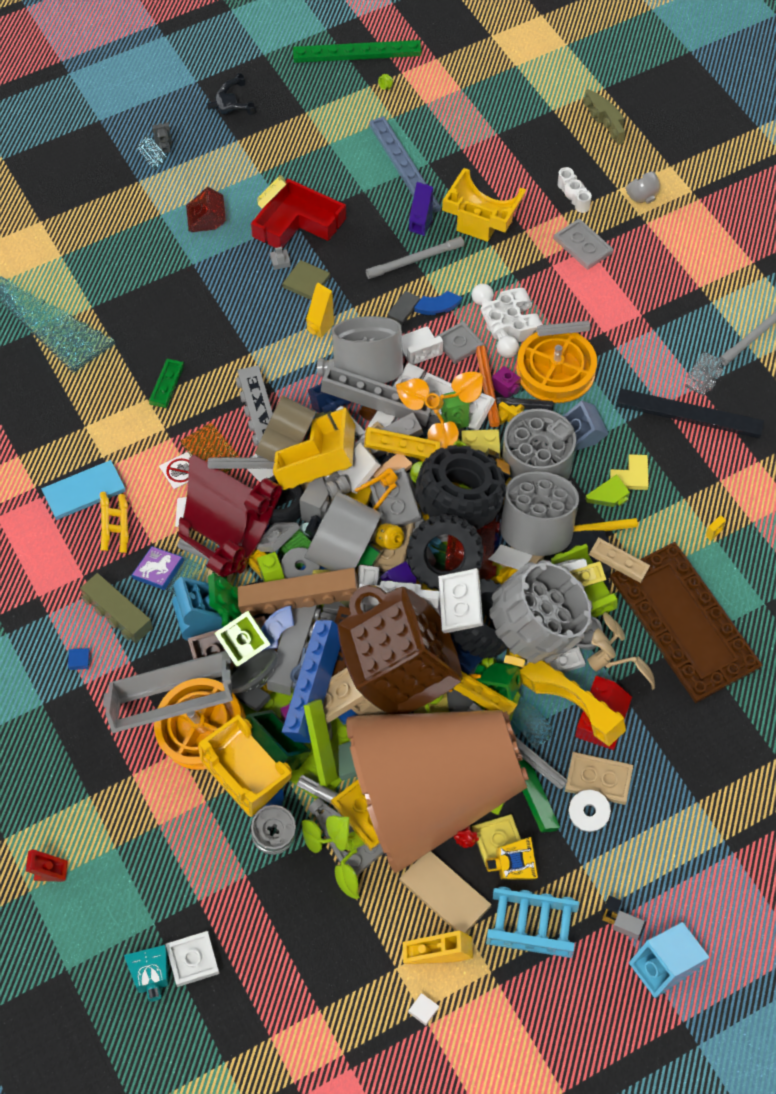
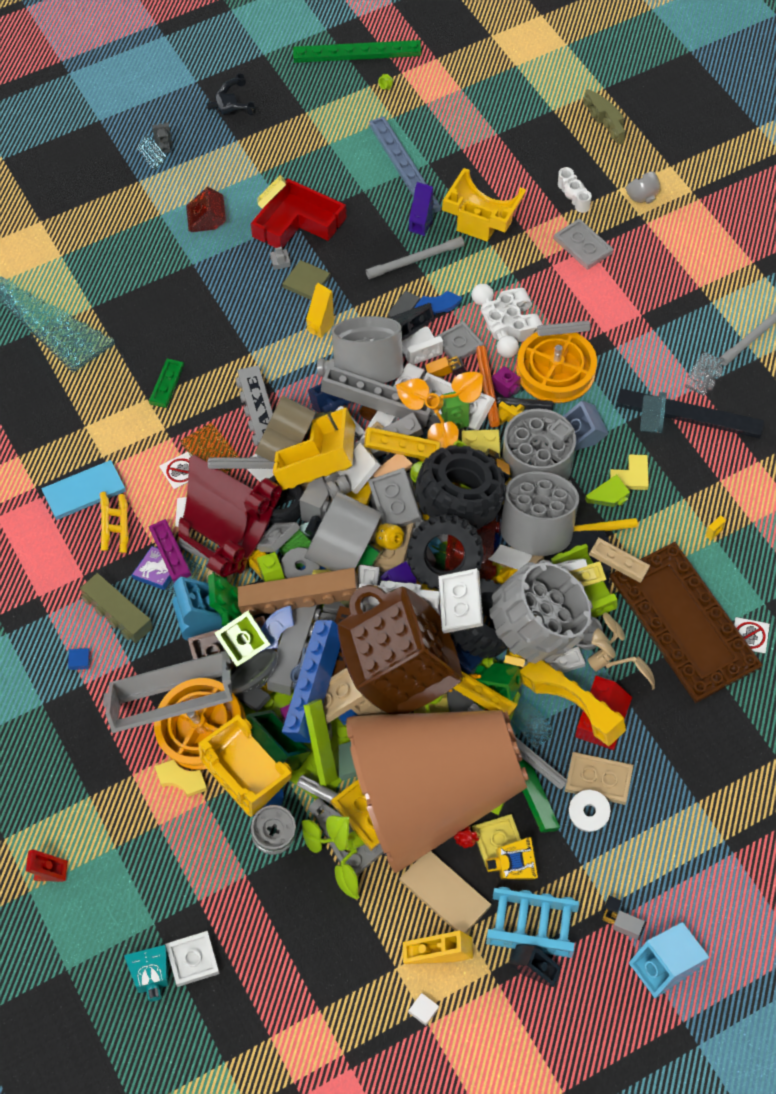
light orange plant [355,468,398,510] -> none
none -> magenta tile [148,519,192,583]
none -> light yellow tile [154,759,207,797]
none -> black slope [390,303,435,341]
none -> piece [423,356,467,377]
none -> black slope [509,945,562,987]
none -> clear light blue panel [640,392,667,433]
none -> sticker [734,617,770,653]

